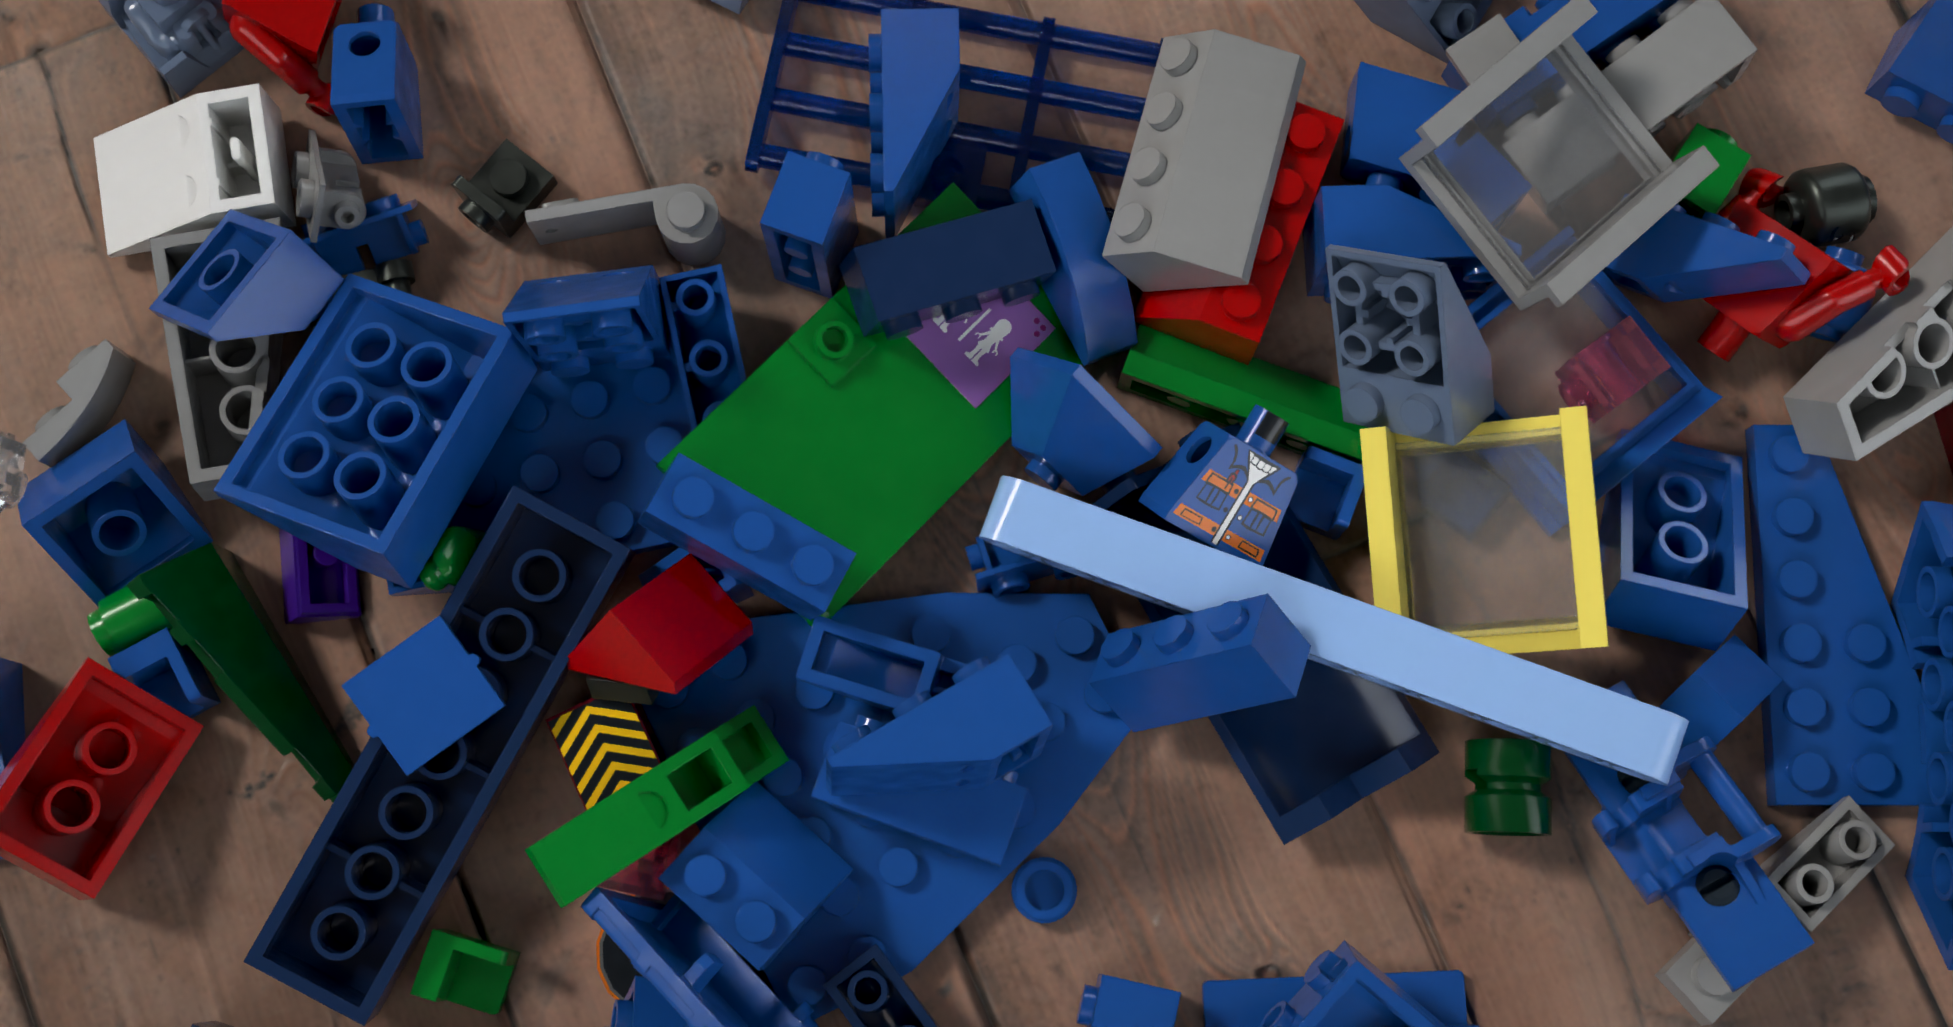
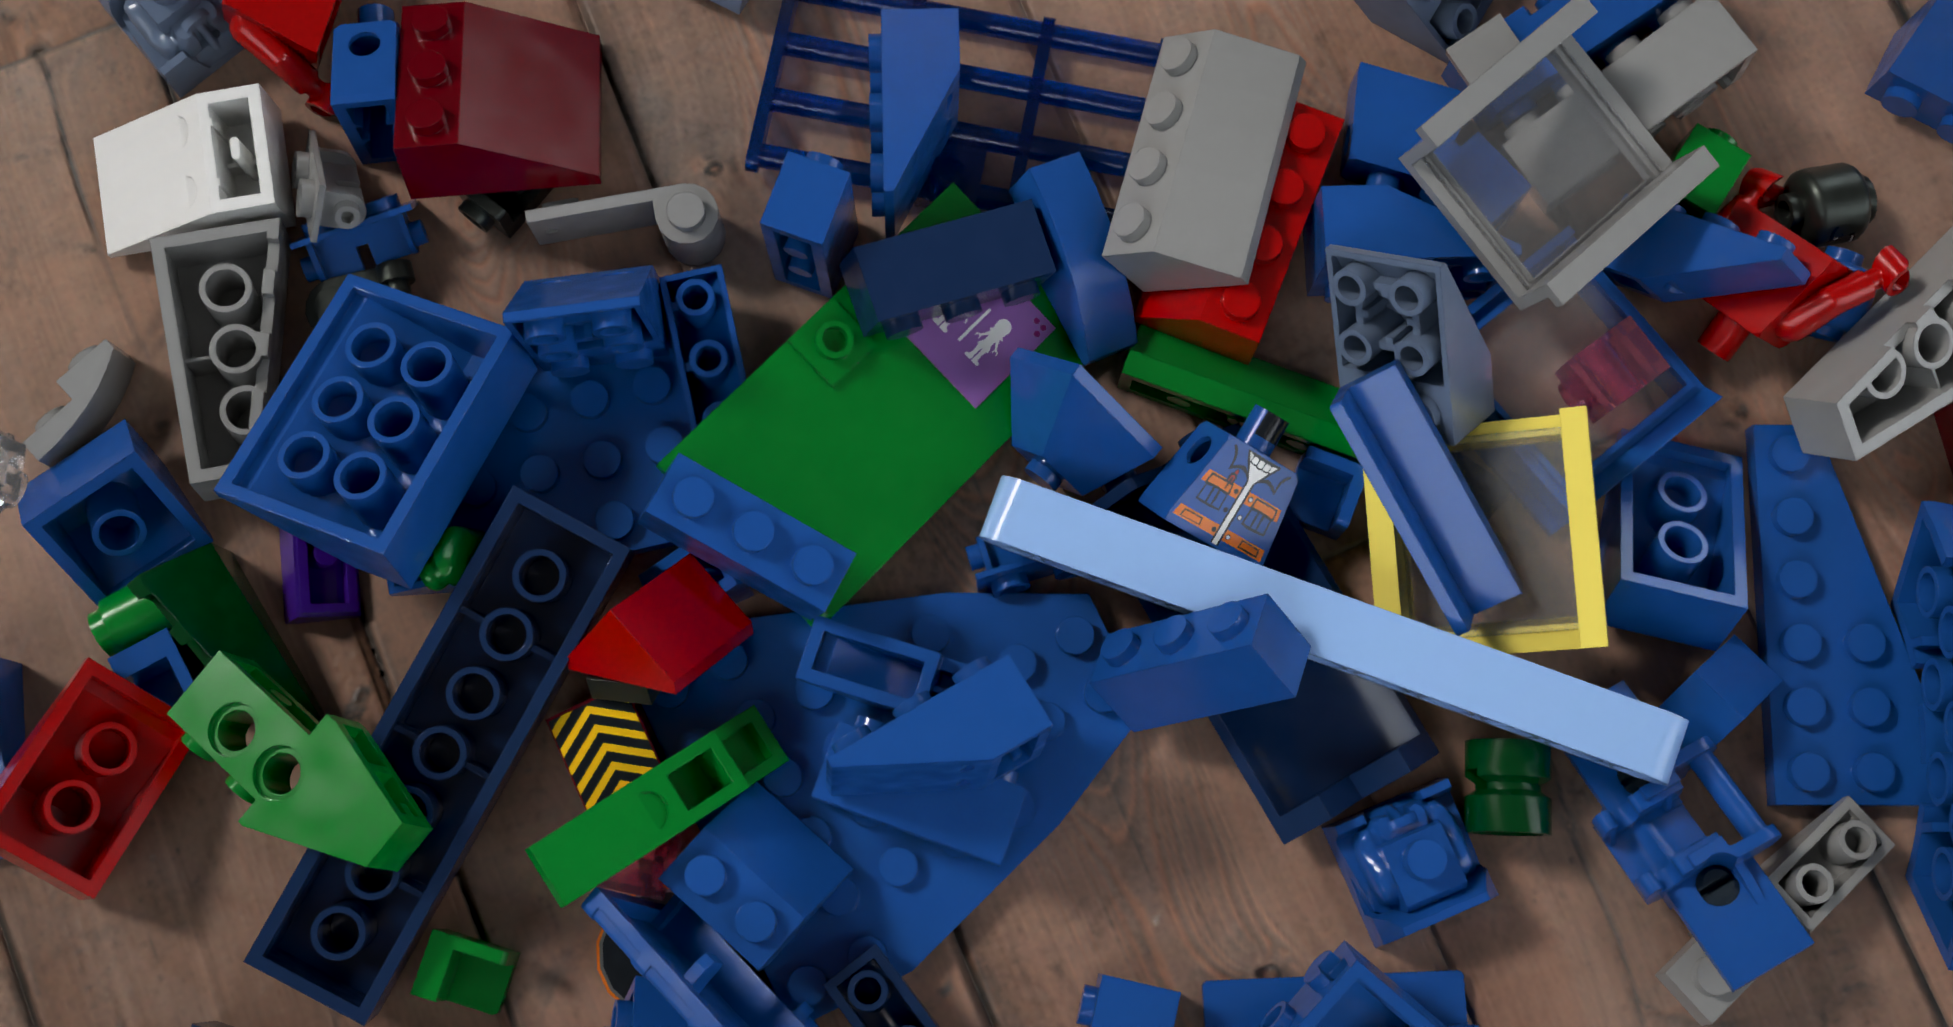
blue slope [149,209,345,342] -> none
blue piece [341,615,506,776] -> none
blue tile [1011,857,1077,923] -> none
none -> green brick [167,650,433,872]
none -> dark red slope [393,1,602,199]
none -> blue brick [1322,778,1499,948]
none -> blue panel [1330,358,1523,636]

